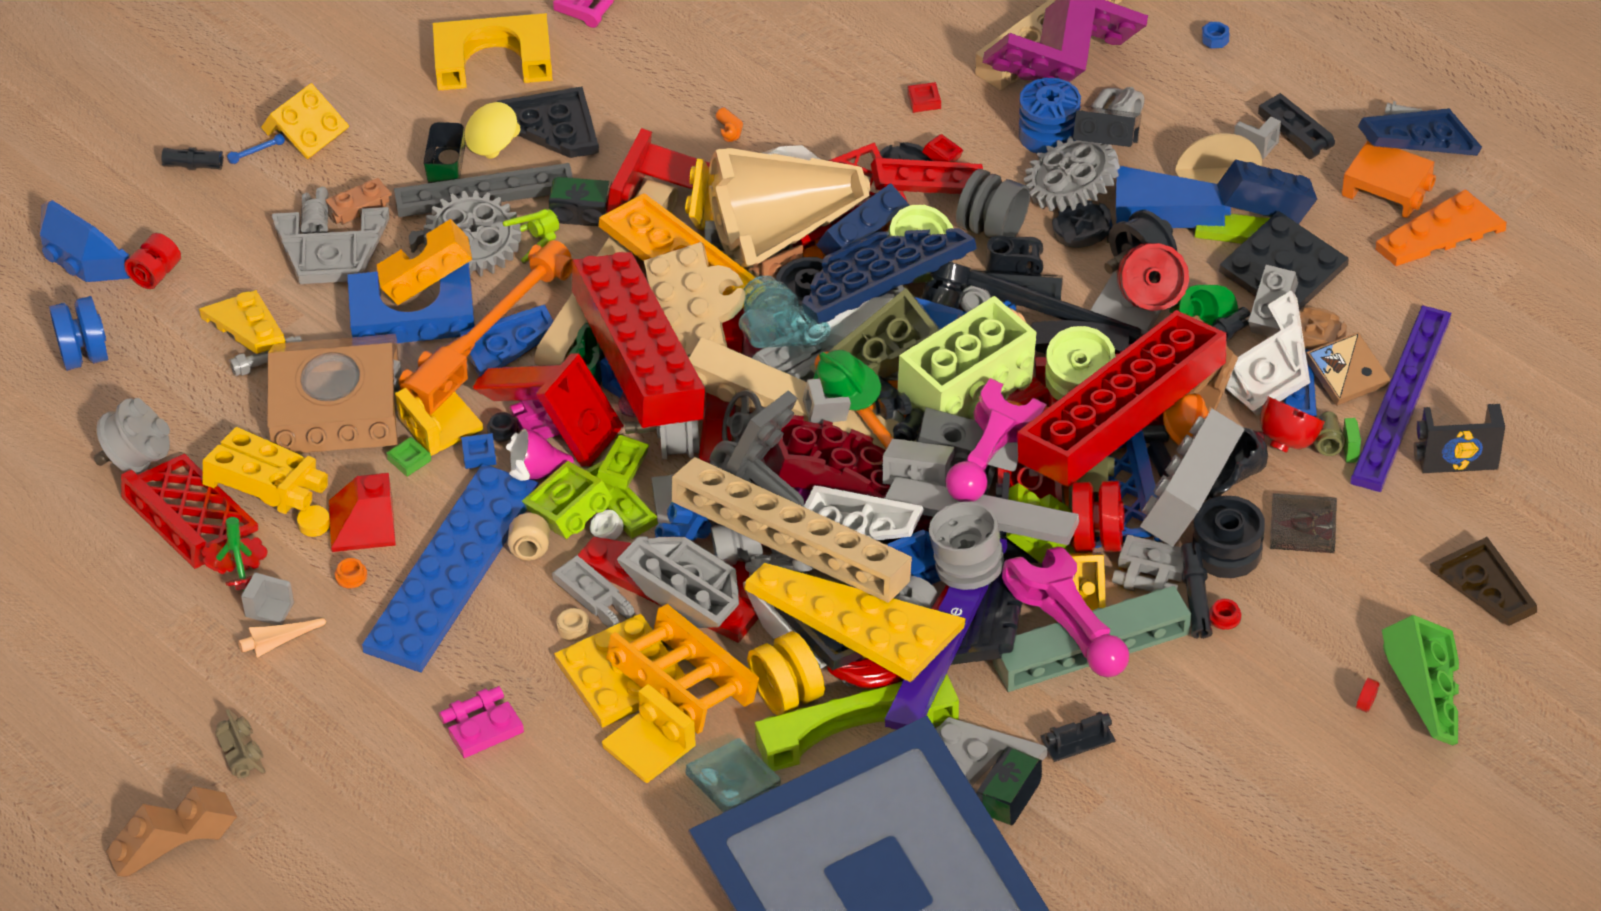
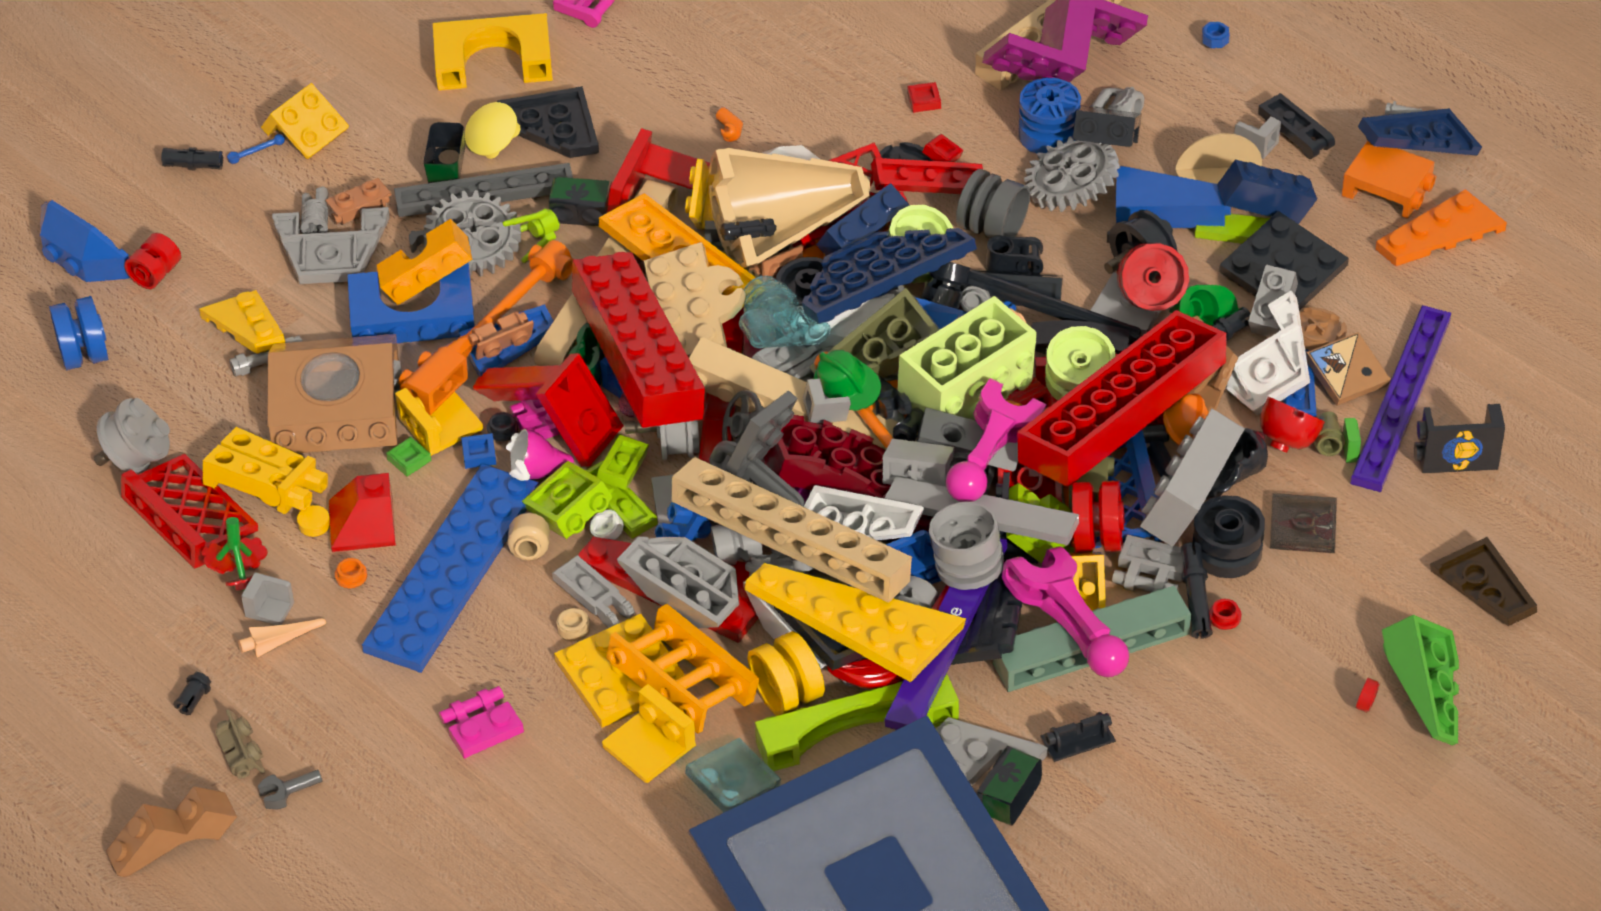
black tile [1052,200,1113,248] -> none
none -> black pin [173,672,211,715]
none -> dark grey bar [258,769,323,810]
none -> nougat hinge [468,311,534,360]
none -> black axle [720,218,777,241]

